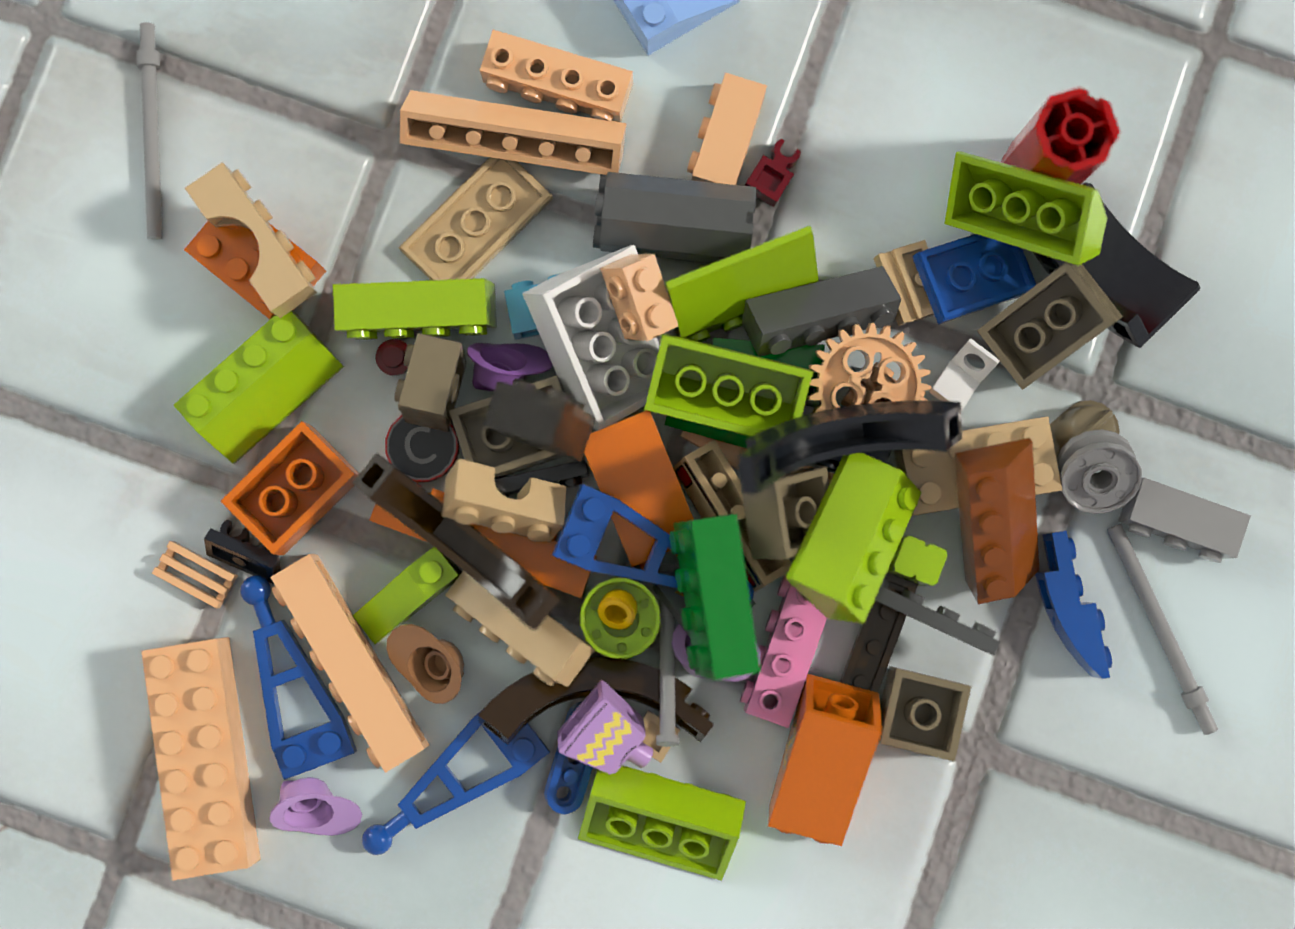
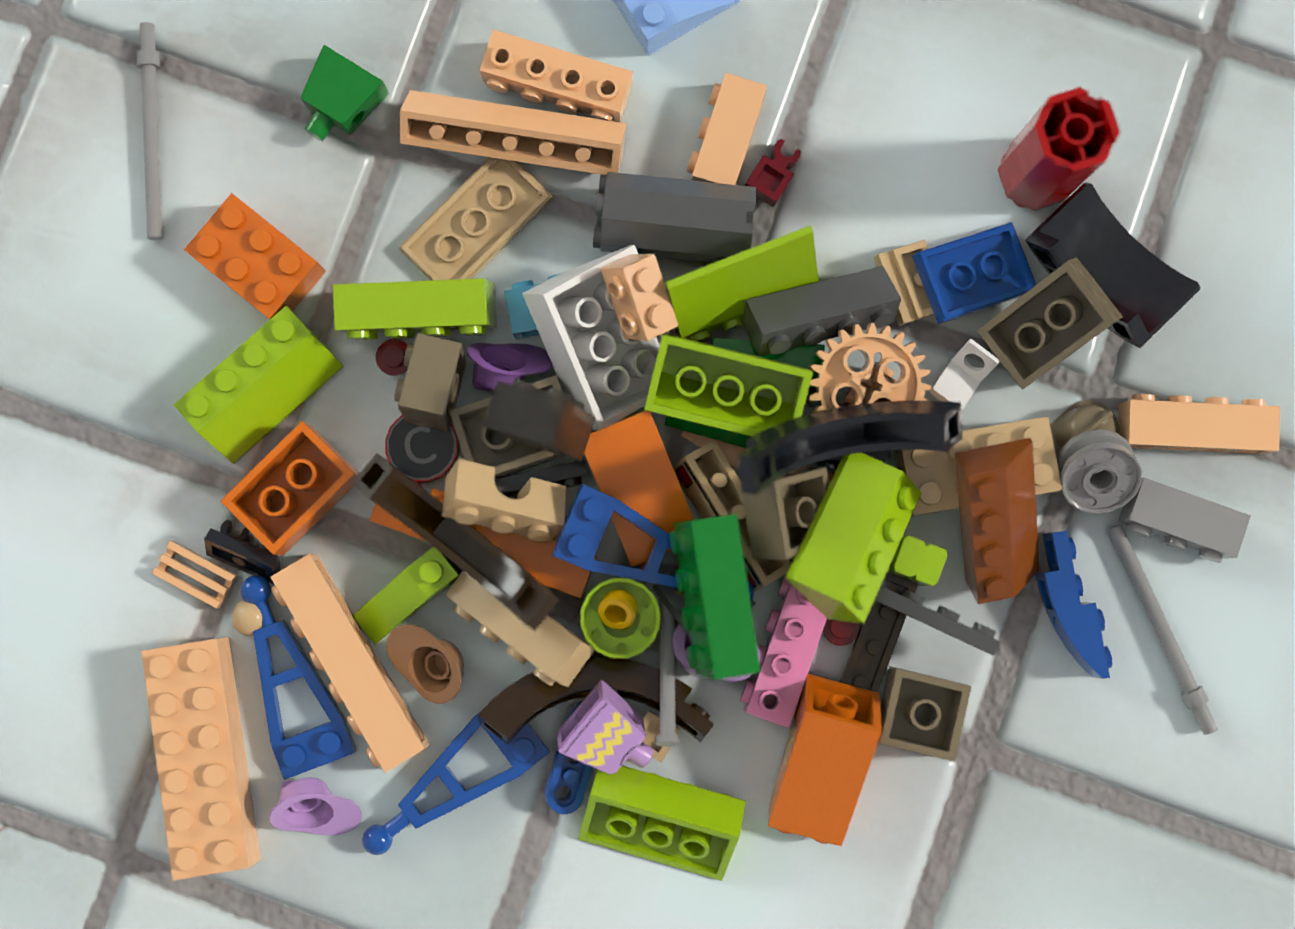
tan arch [185,162,317,318] -> none
lime slope [944,151,1107,266] -> none
none -> tan piece [231,600,262,636]
none -> green torso [301,45,389,142]
none -> dark red plate [822,619,860,646]
none -> light nougat brick [1118,394,1280,454]

